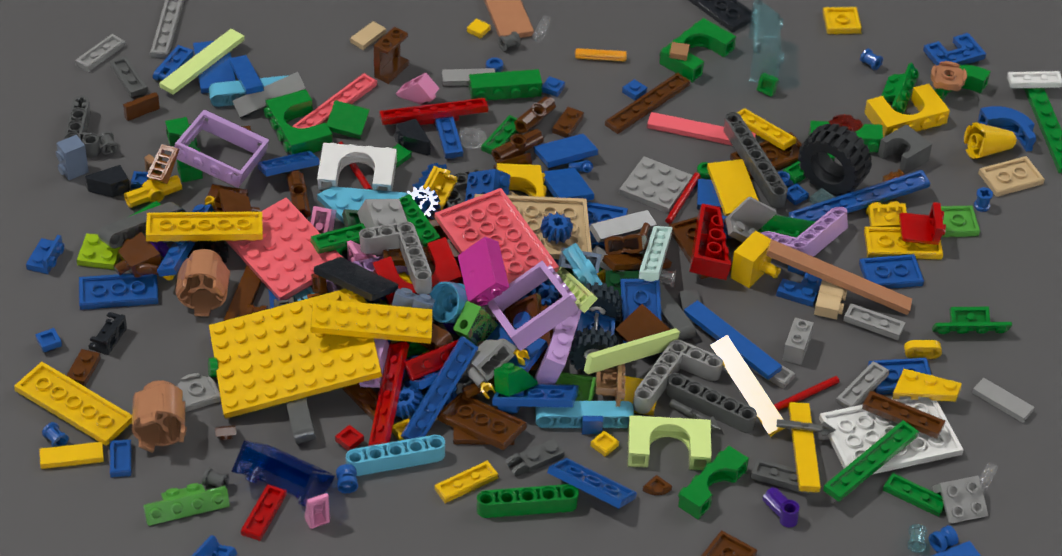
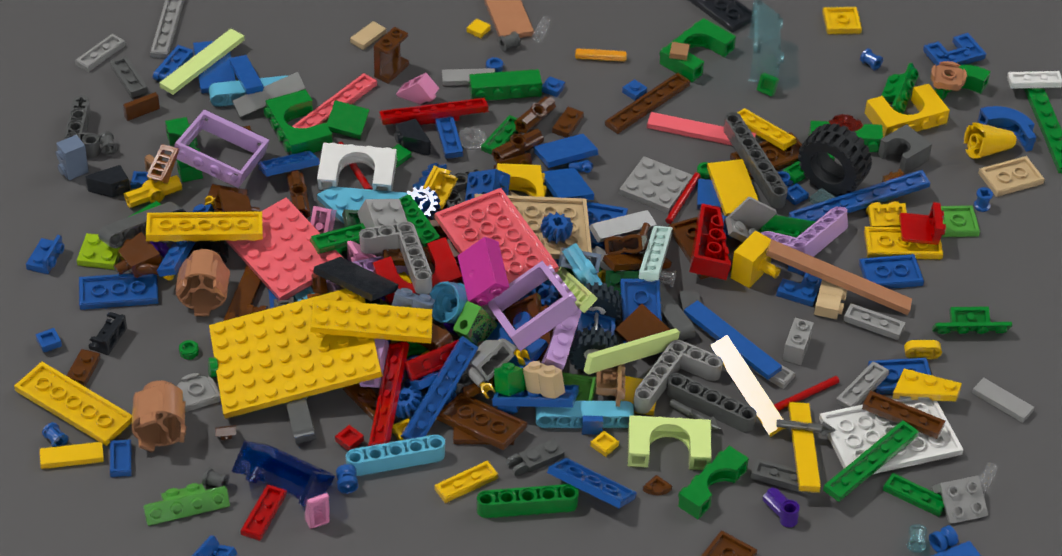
none -> green tile [179,340,199,360]
none -> tan brick [523,361,565,399]

